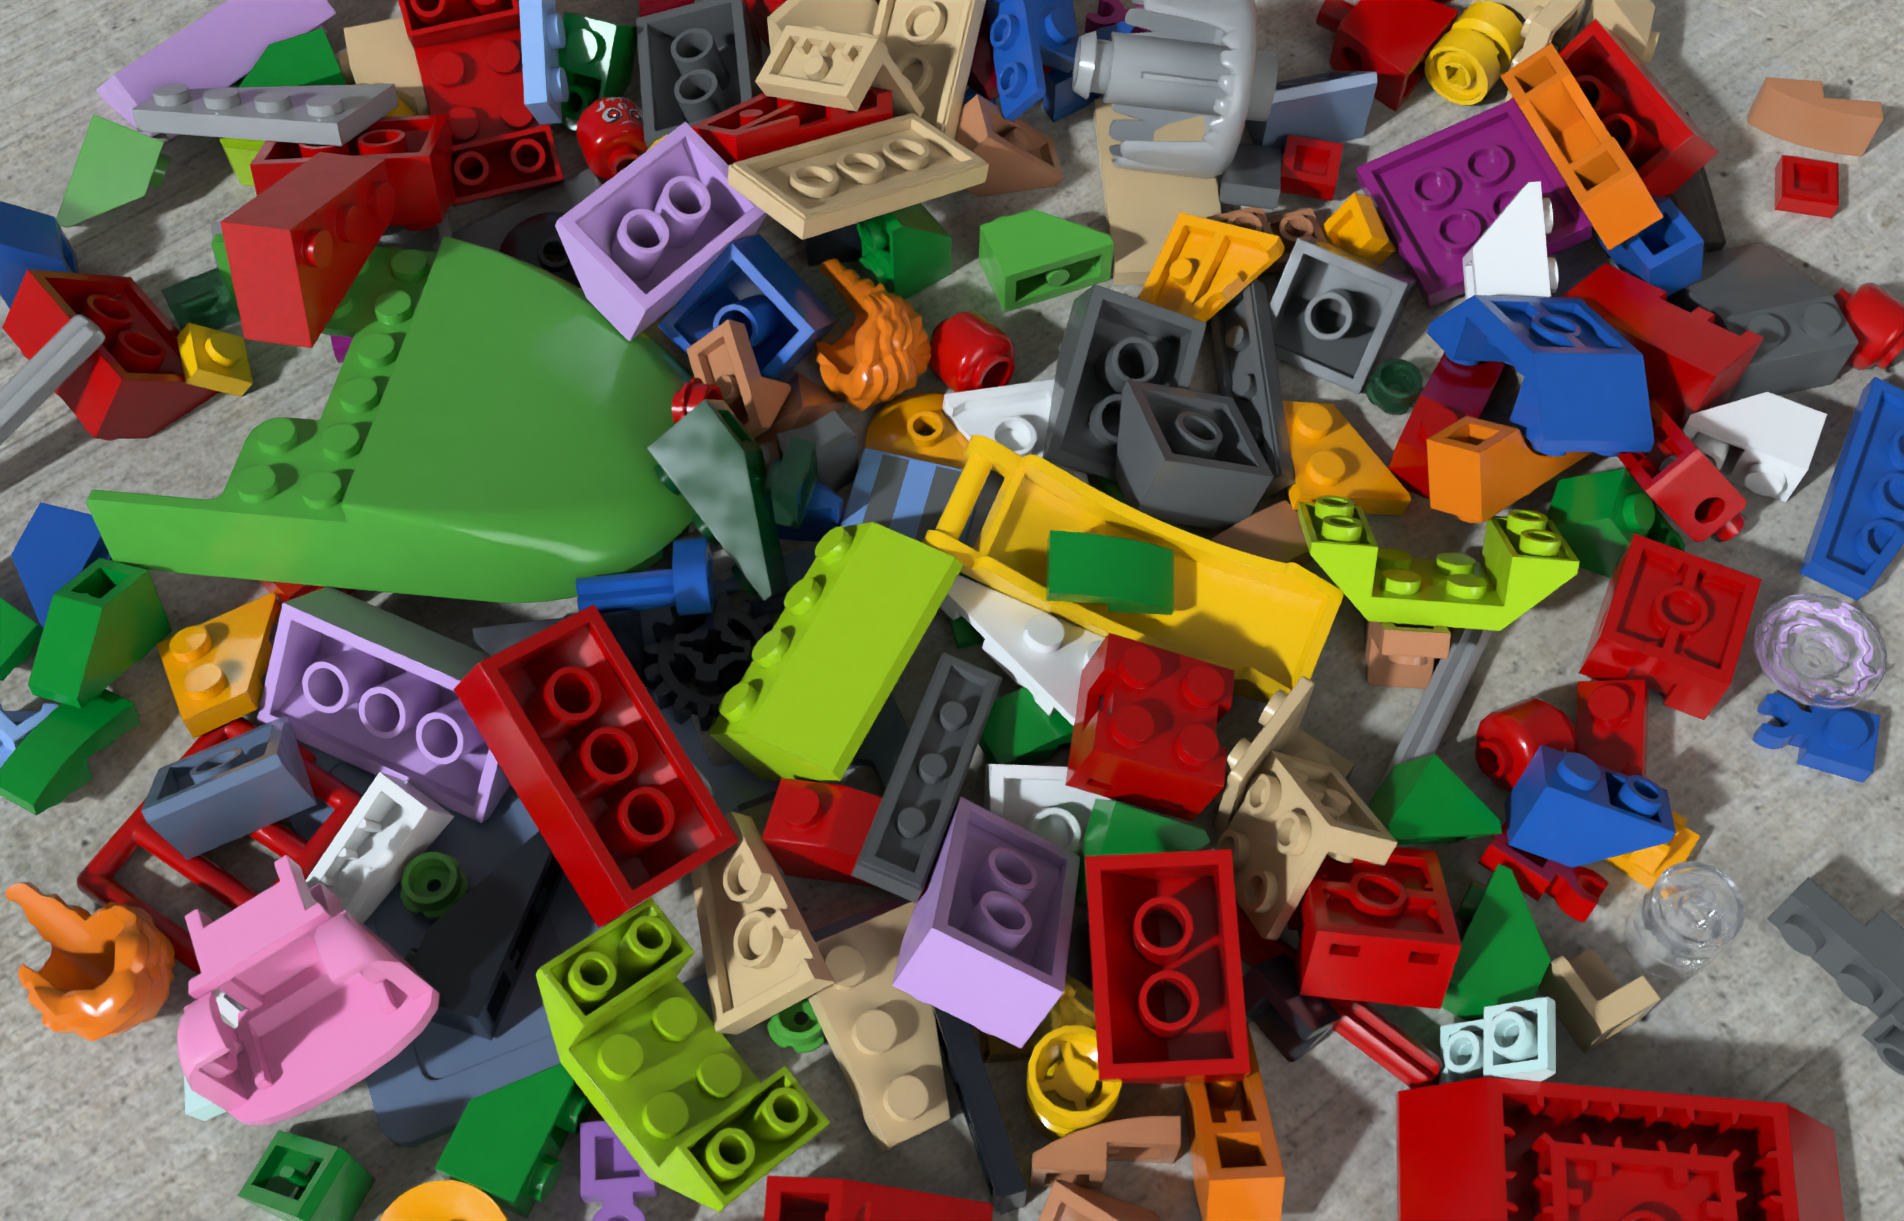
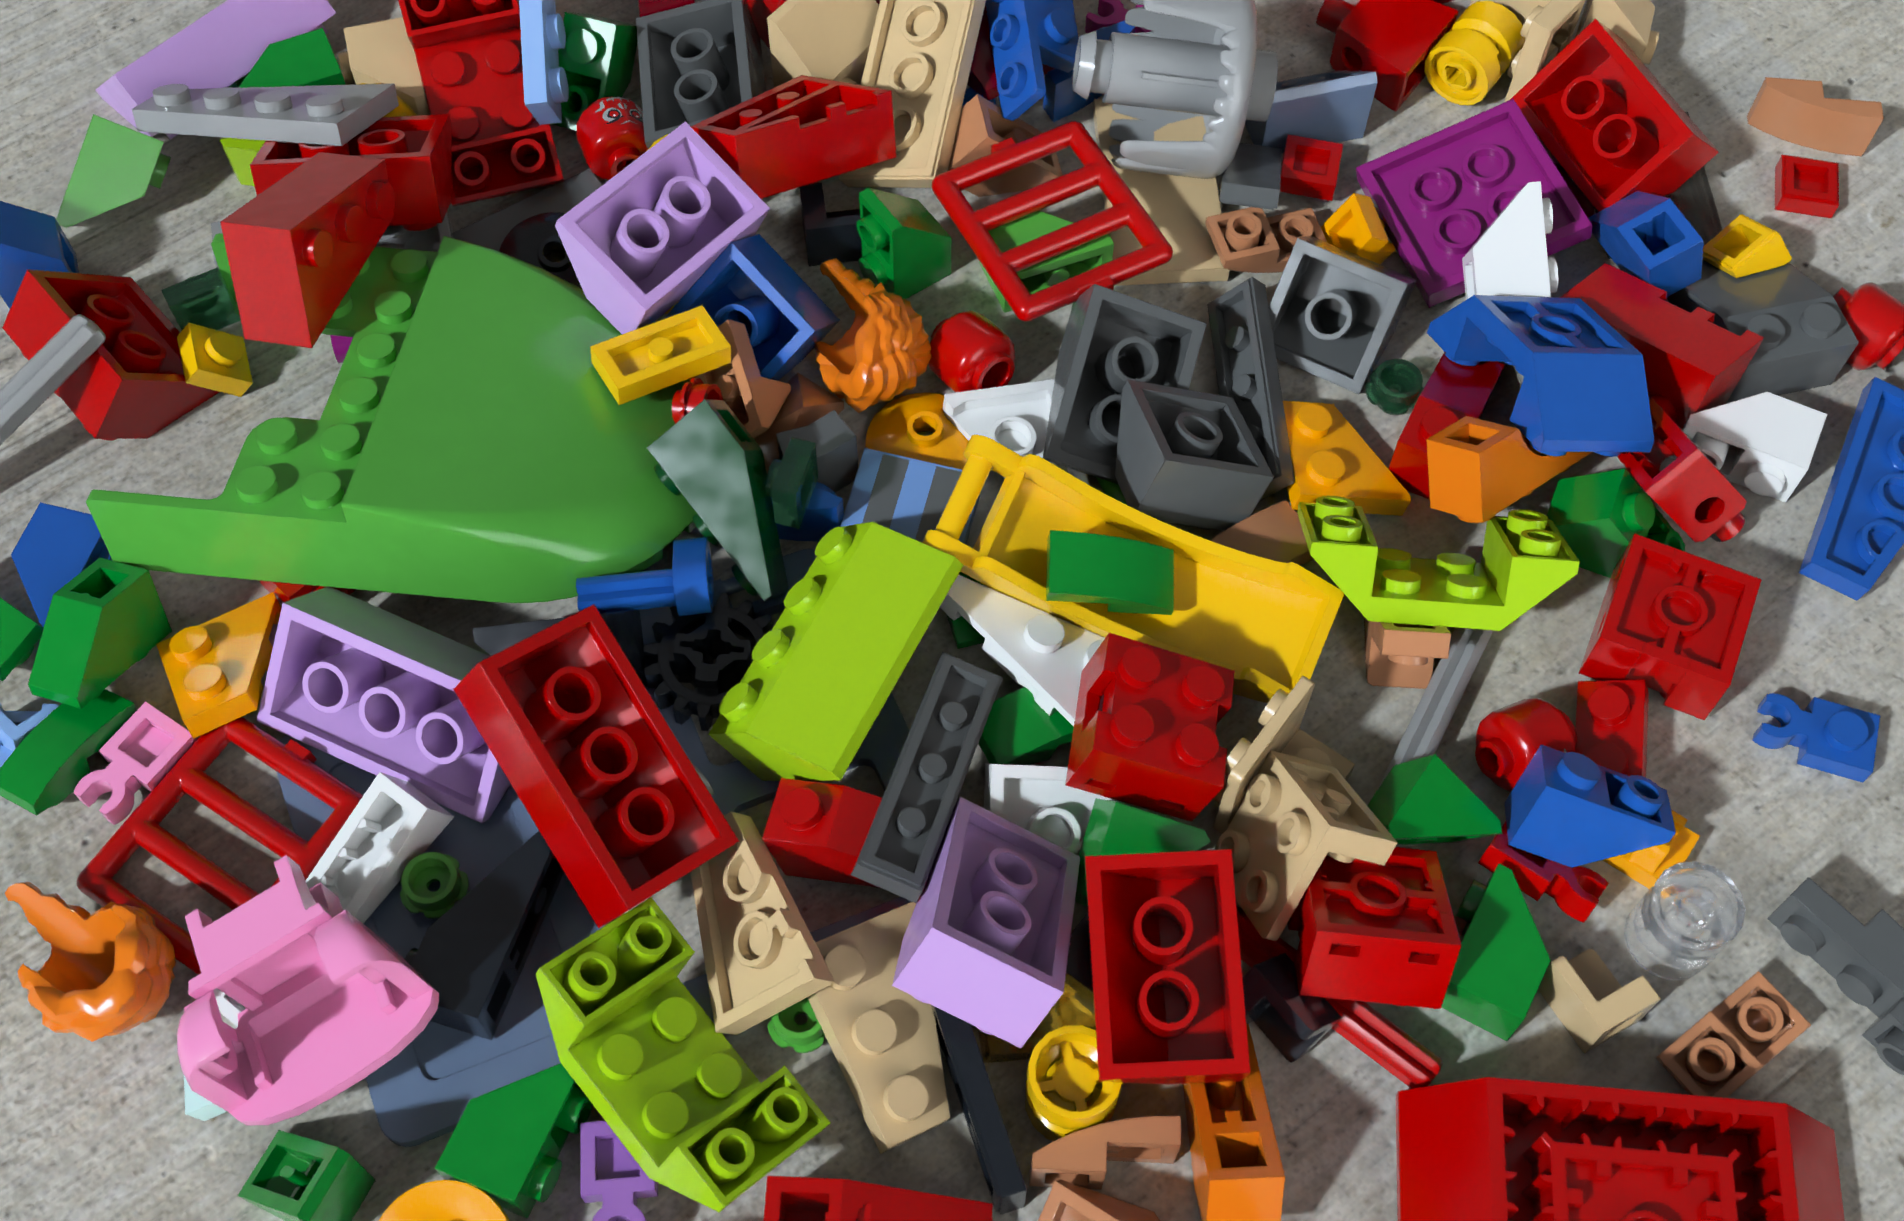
sand blue slope [141,715,317,860] -> none
tan tile [727,113,989,240] -> none
tan bracket [755,25,925,117] -> none
light orange wing [1138,212,1285,323] -> none
light aqua slope [1439,997,1556,1084] -> none
orange arch [1500,43,1663,251] -> none
clear dish [1754,593,1887,710] -> none
none -> bright pink plate [74,701,197,825]
none -> yellow plate [590,305,731,405]
none -> red bar [932,121,1173,322]
none -> nougat slope [1656,971,1811,1098]
none -> yellow slope [1703,214,1792,278]

